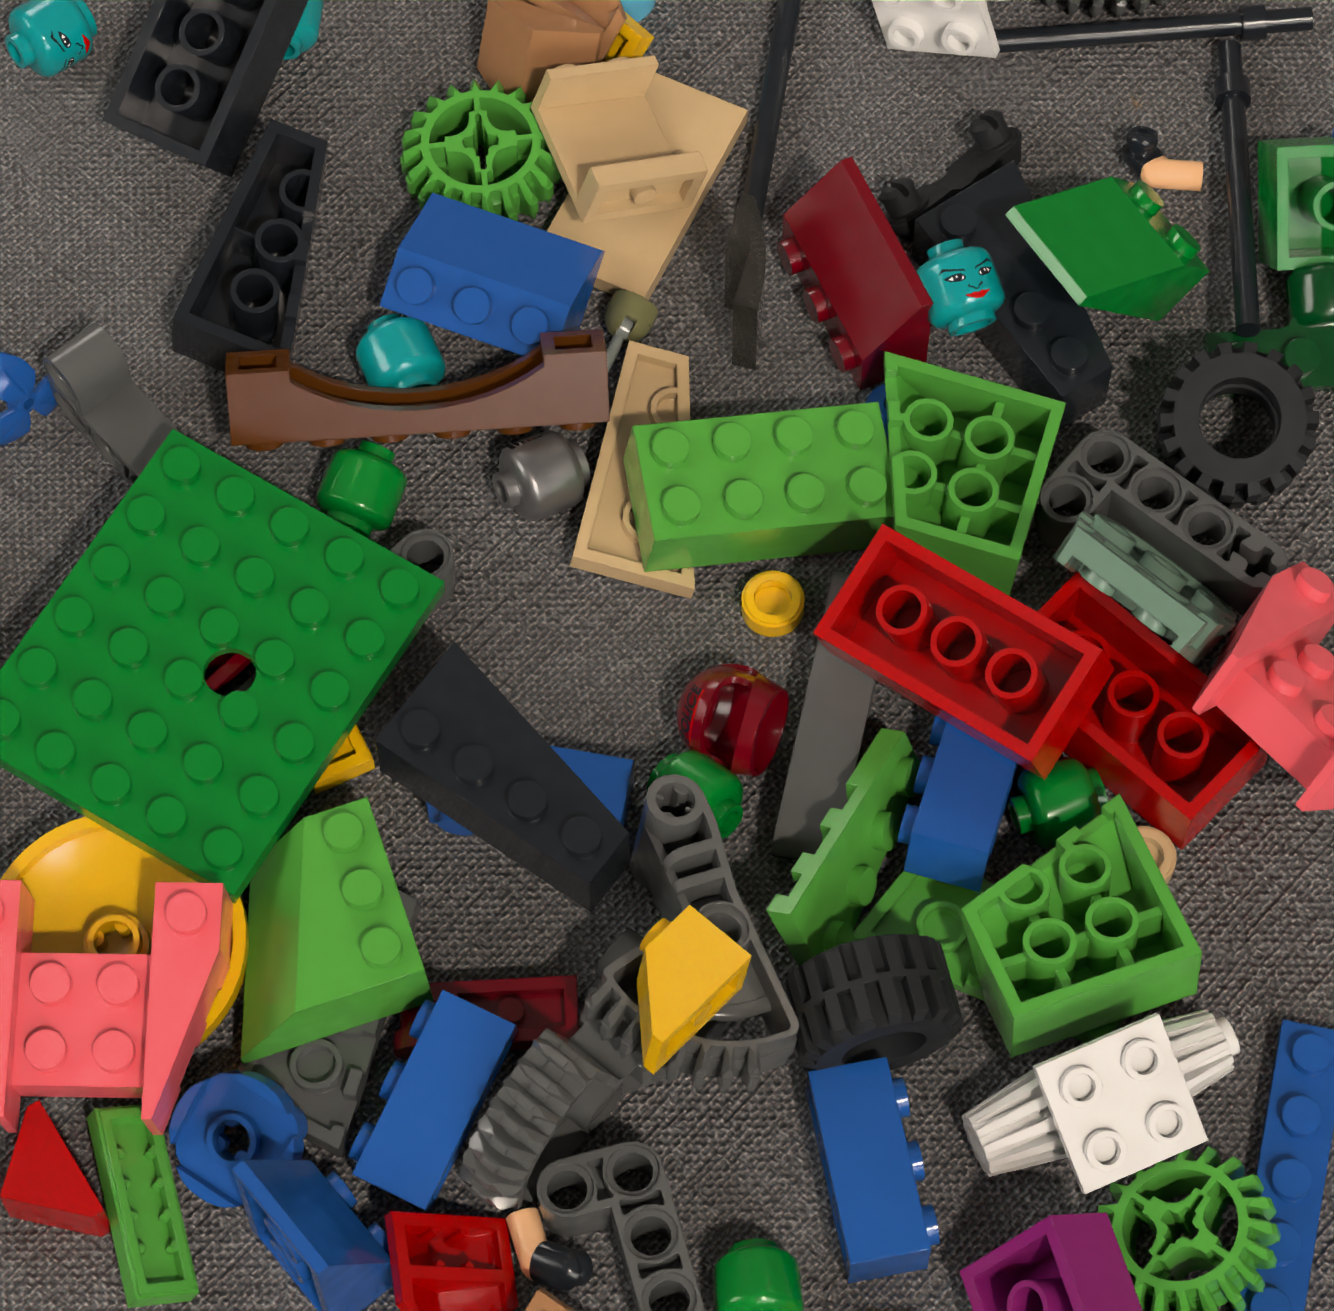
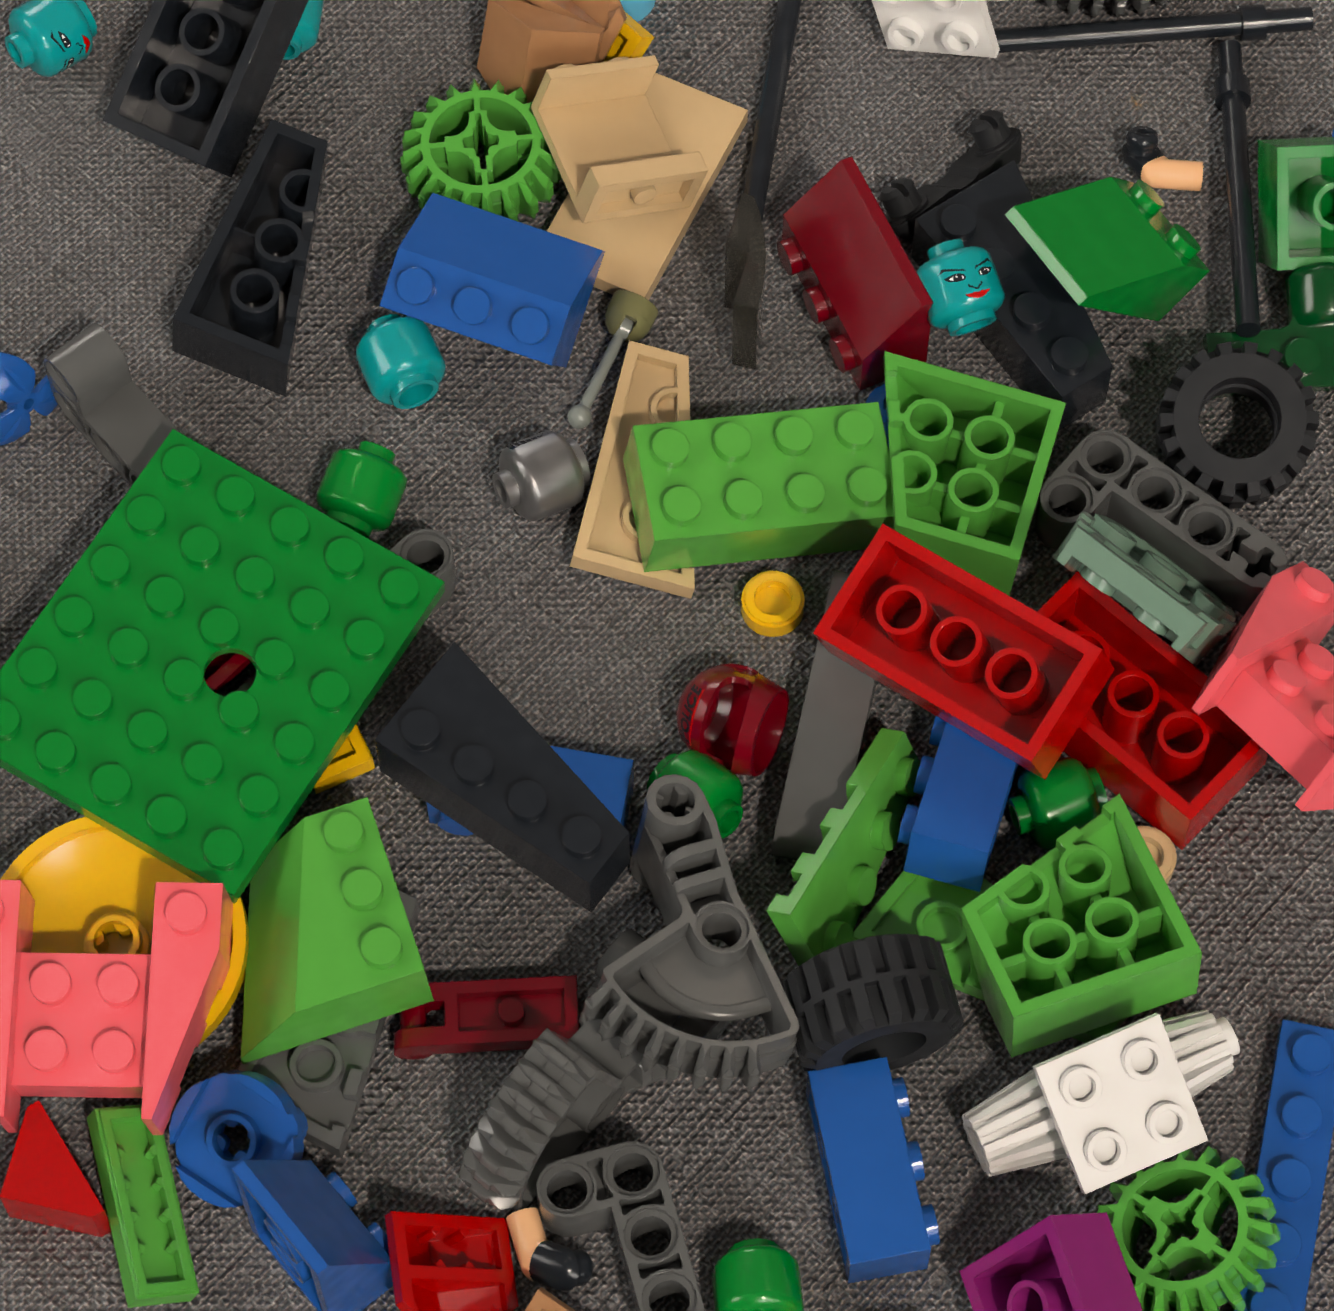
reddish brown arch [225,329,610,451] -> none
blue brick [348,990,519,1213] -> none
yellow slope [637,905,752,1075] -> none

